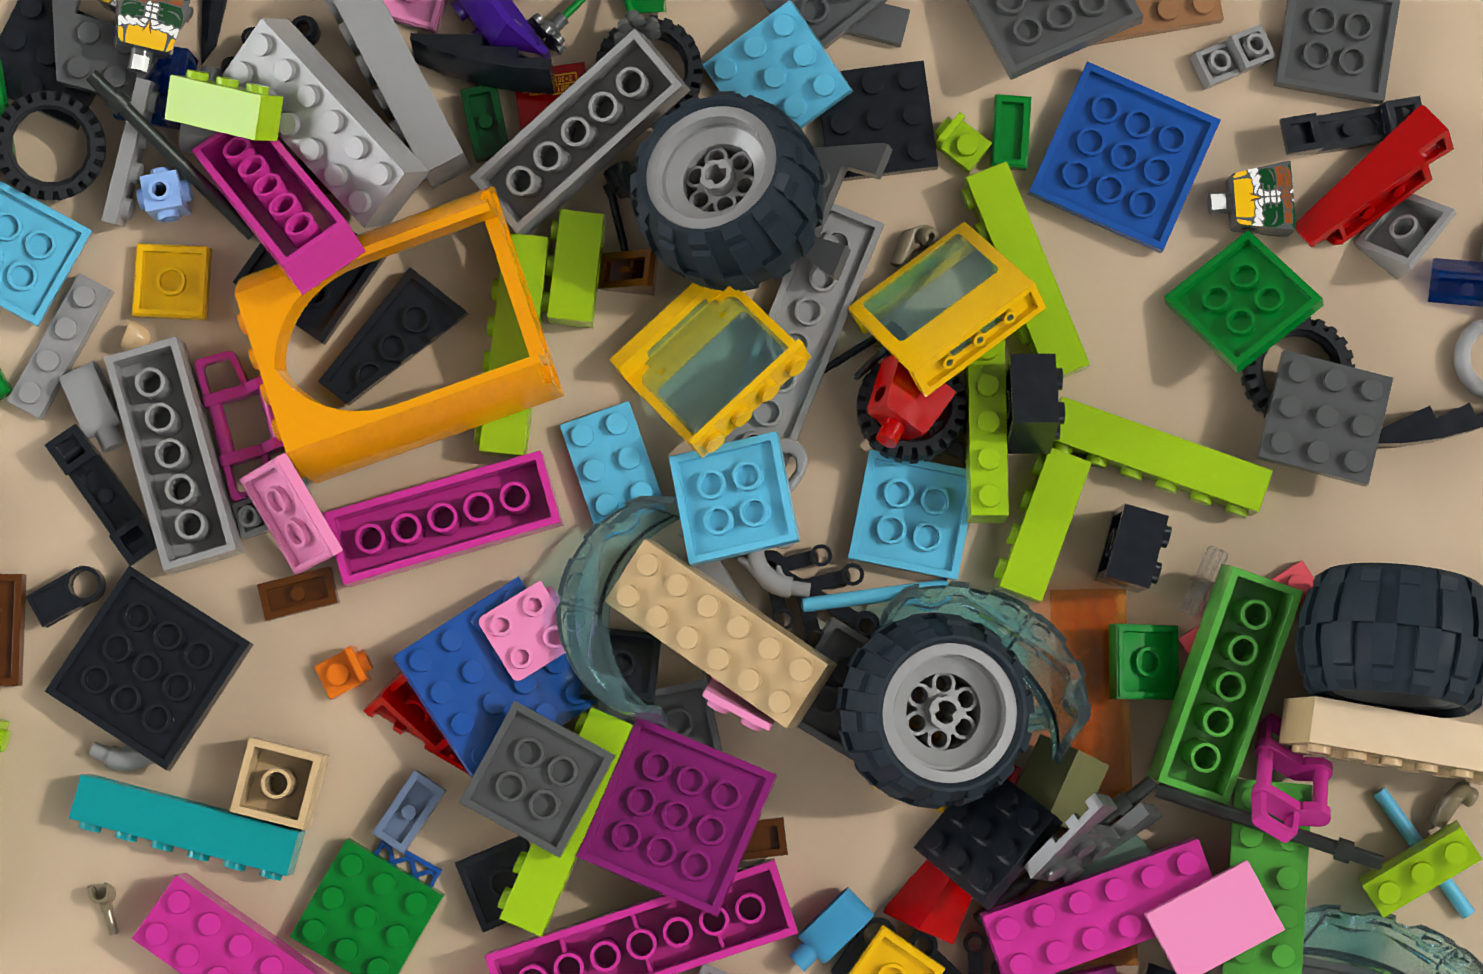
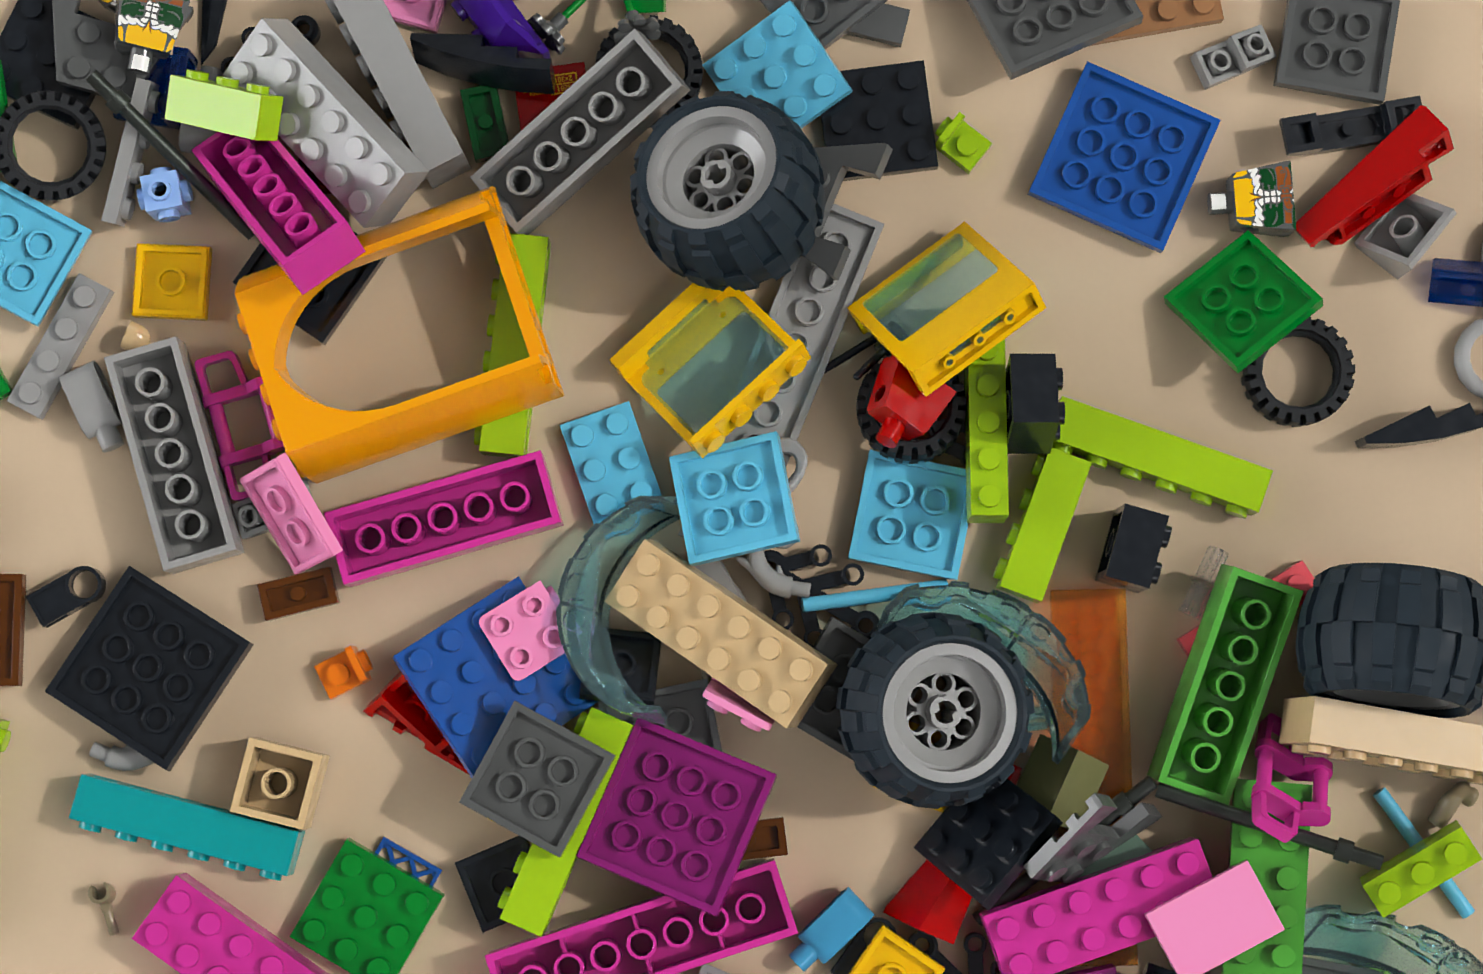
black slope [45,424,157,566] -> none
black wing [318,267,469,406] -> none
sand blue plate [372,770,447,854] -> none
lime brick [542,209,606,328] -> none
reddish brown slope [598,249,658,296] -> none
black plant [603,160,636,252] -> none
dark tan arm [890,225,938,269] -> none
lime brick [960,161,1090,378] -> none
green tile [990,94,1032,171] -> none
green tile [1109,623,1179,700] -> none
dark grey plate [1256,350,1393,487] -> none

